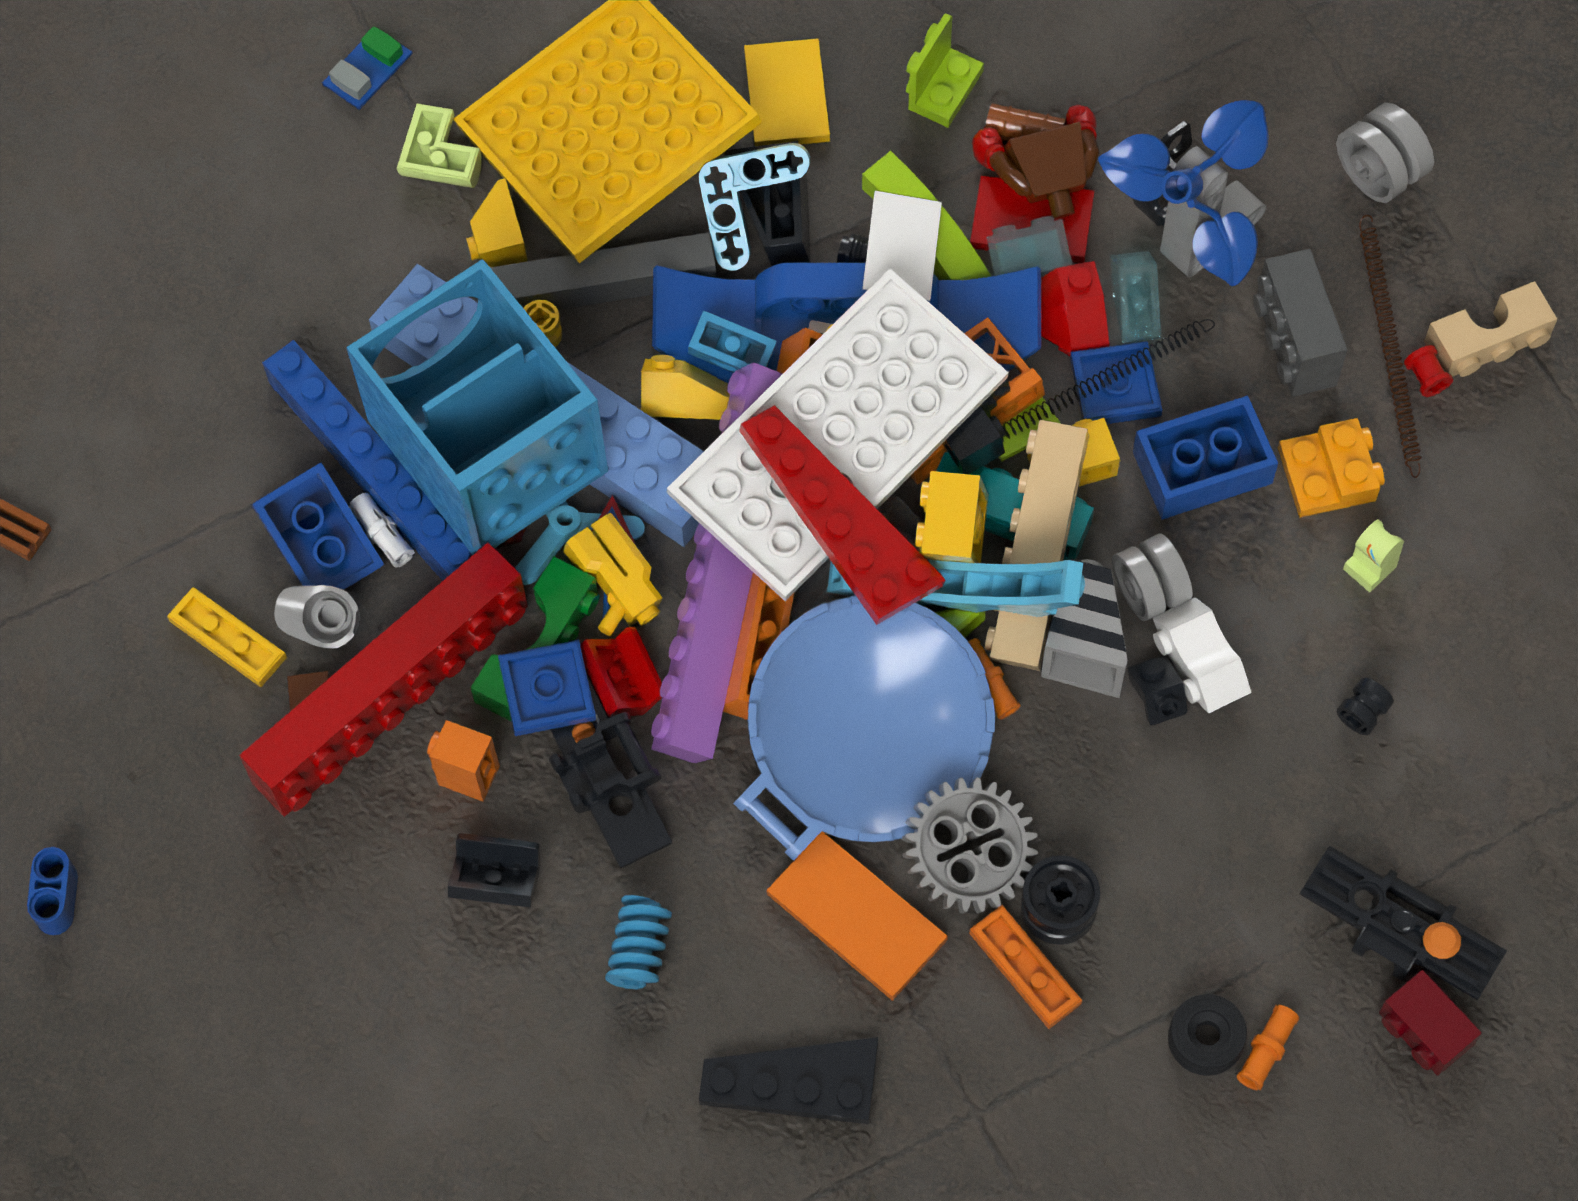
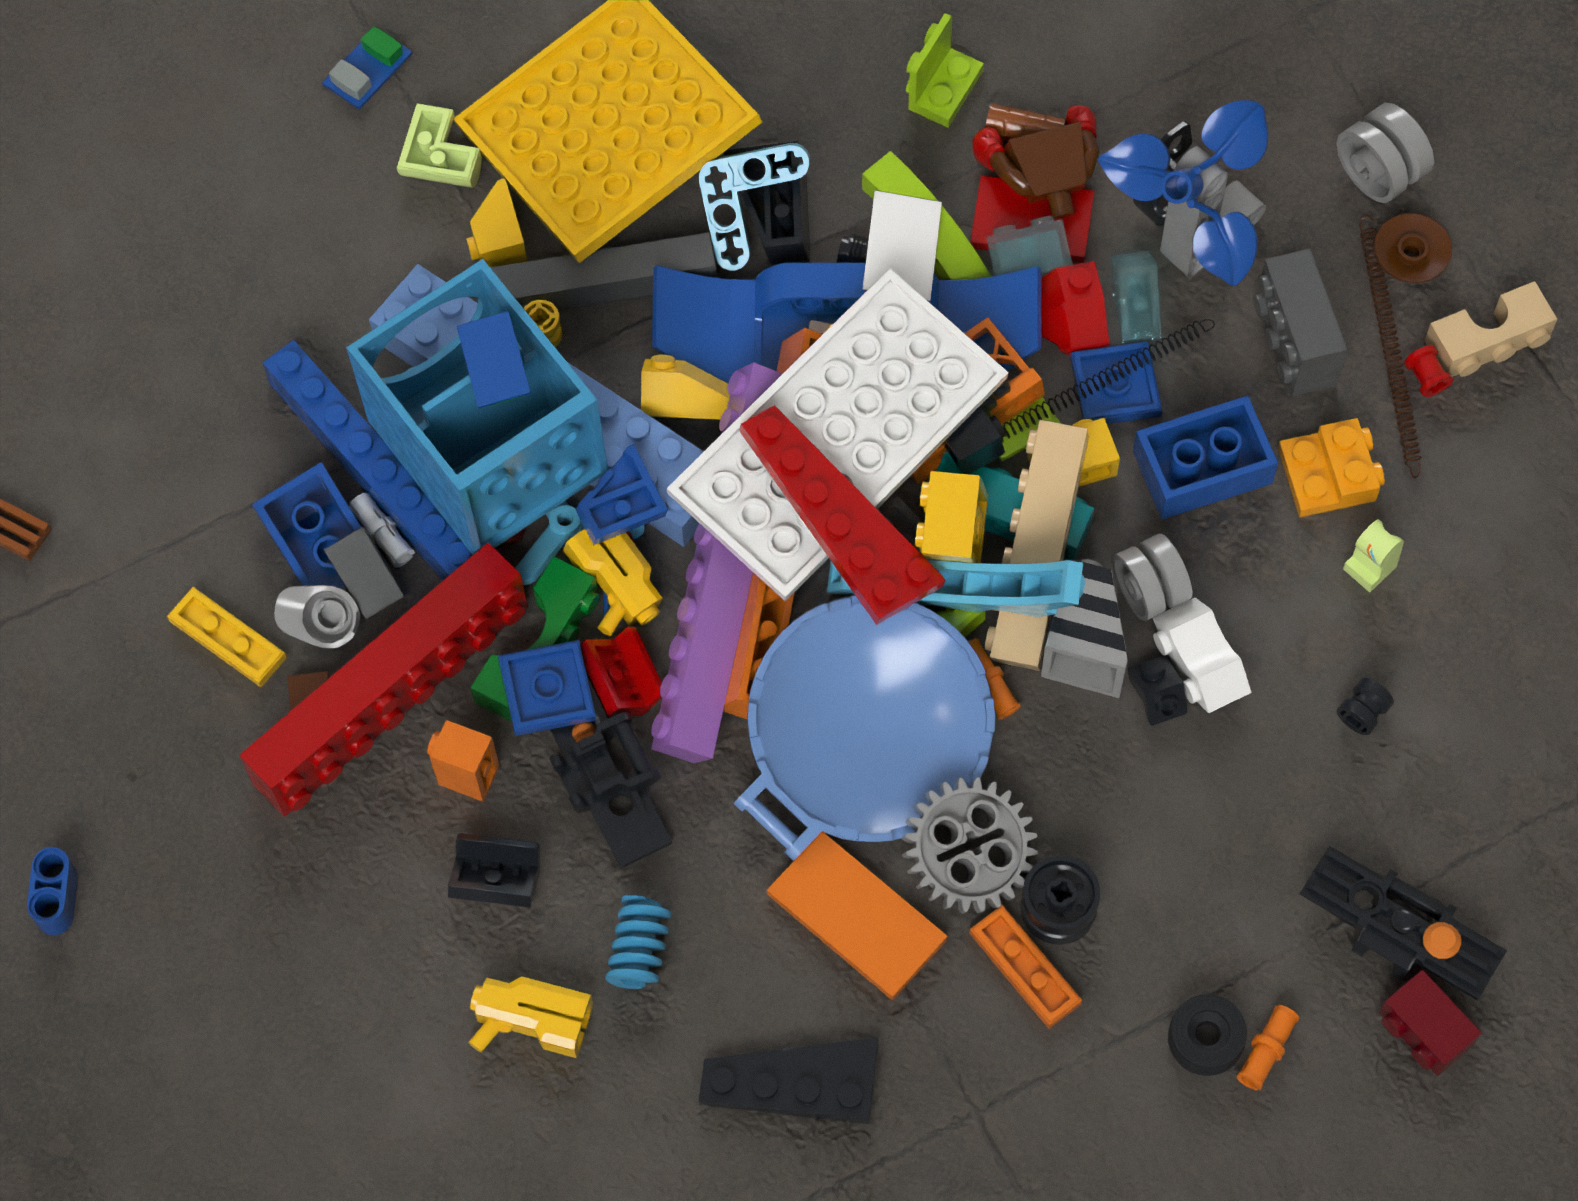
dark azure brick [688,310,777,373] -> none
yellow tile [744,38,830,146] -> none
none -> dark grey hinge [324,527,407,619]
none -> blue piece [456,311,531,408]
none -> yellow piece [468,976,593,1058]
none -> blue wing [576,444,668,545]
none -> reddish brown dish [1374,213,1452,283]

